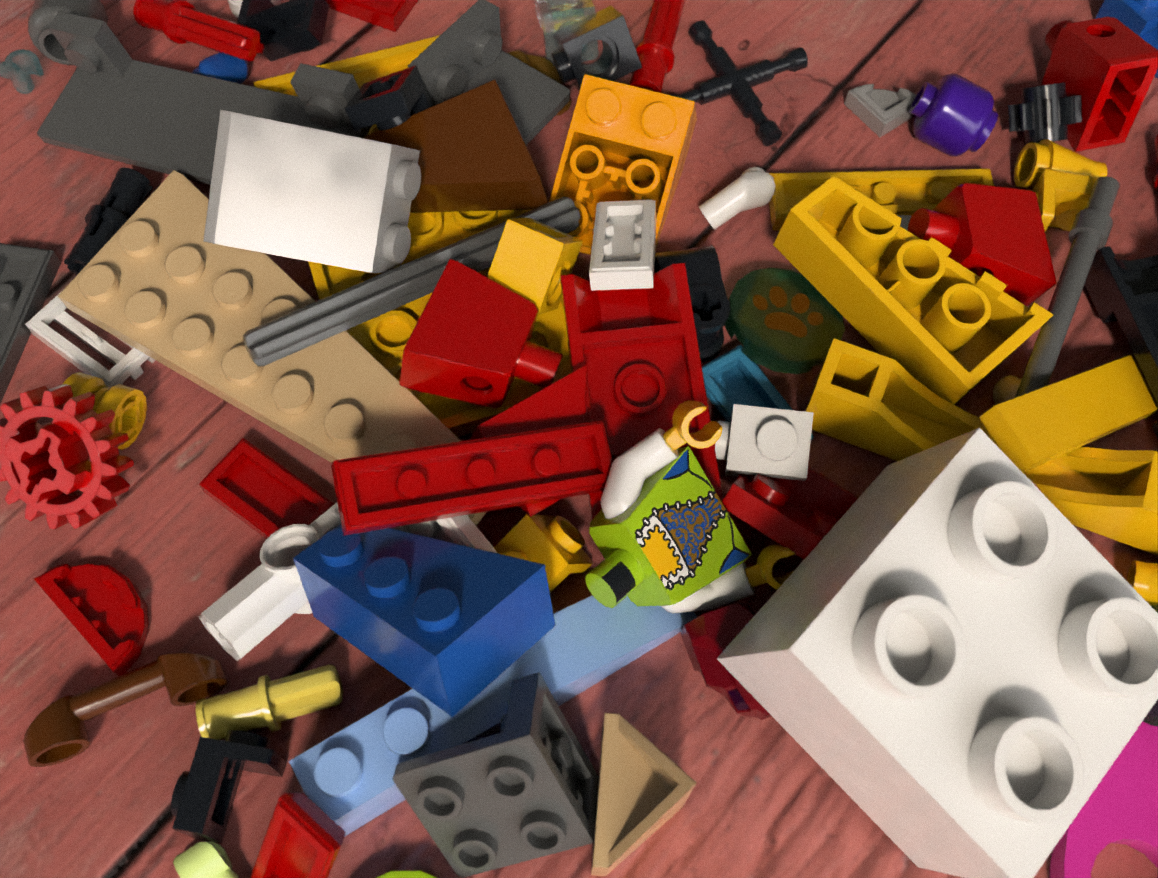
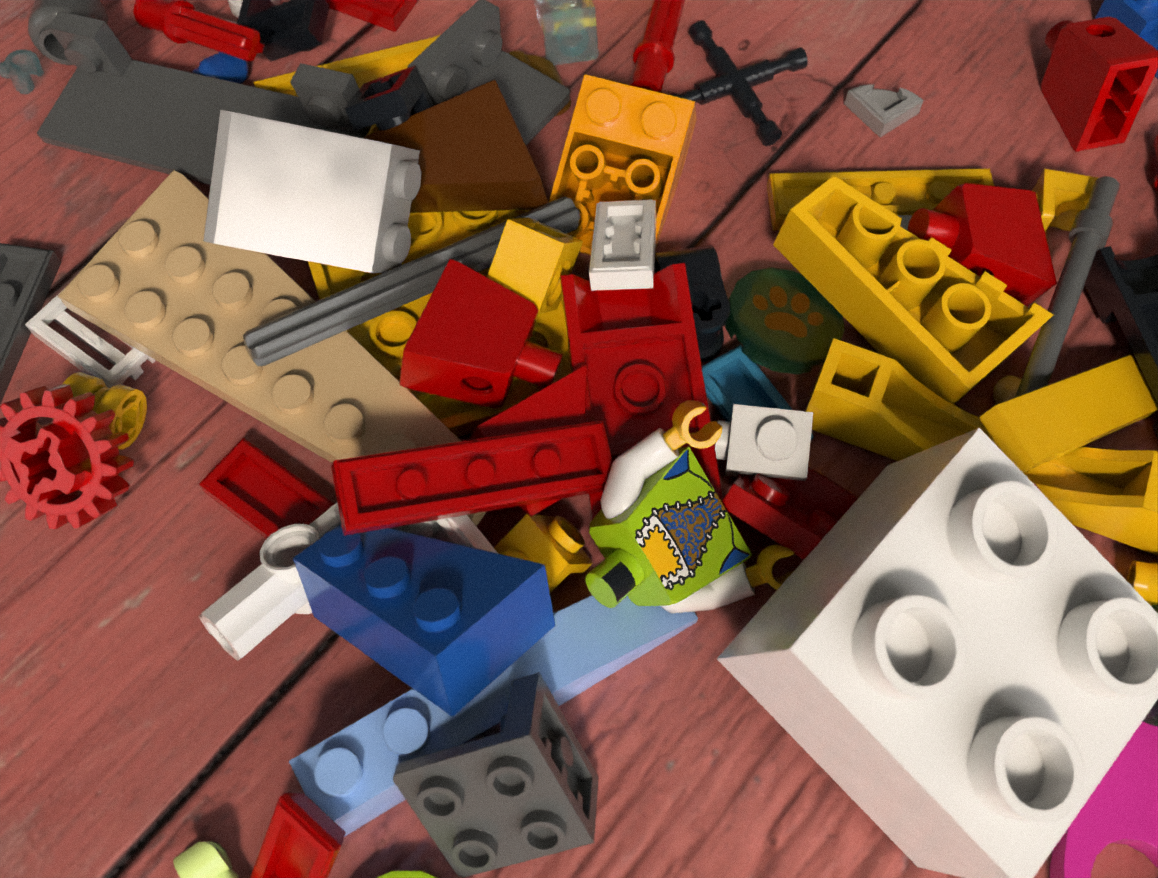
reddish brown bar [23,653,227,767] -> none
red tile [34,563,149,676] -> none
black pin [64,168,153,275] -> none
black bracket [171,730,286,844] -> none
light yellow axle [195,665,343,740] -> none
brick [551,6,642,91] -> none
tan slope [591,713,697,877] -> none
dark red rock [681,602,771,720] -> none
white arm [699,167,775,230] -> none
dark purple head [909,73,998,157] -> none
black gear [1008,82,1082,145] -> none
yellow cone [1014,139,1108,191] -> none

